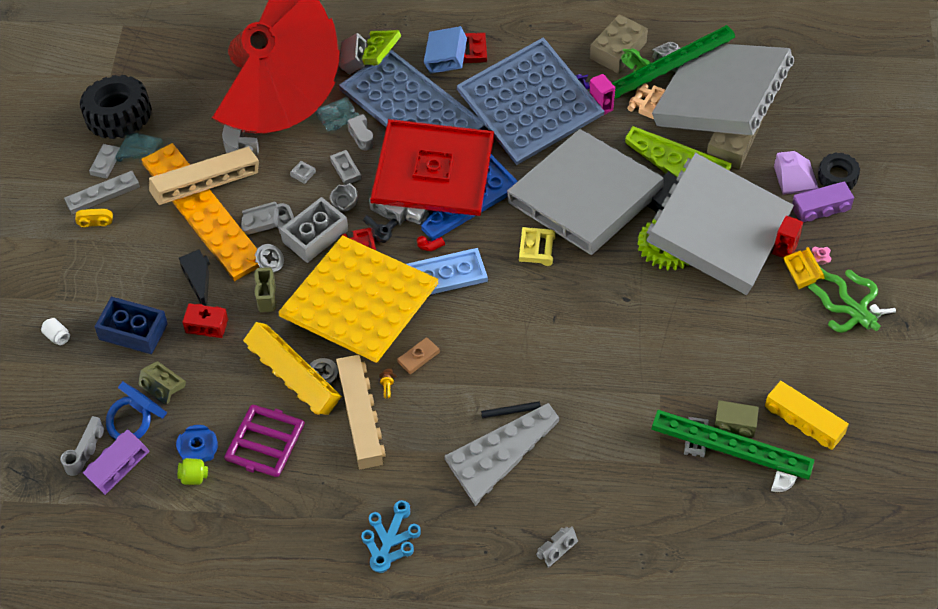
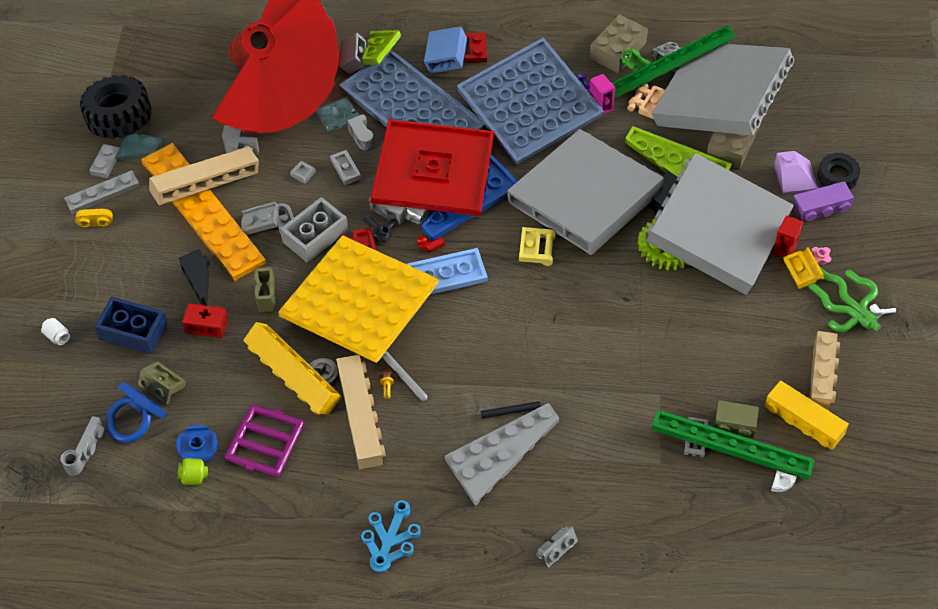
medium lavender brick [83,429,150,495] -> none
light grey gear [255,244,284,273] -> none
light grey hair [329,183,358,212] -> none
medium nougat plate [397,337,440,375] -> none
none -> light grey piece [382,351,427,401]
none -> tan brick [809,331,840,410]

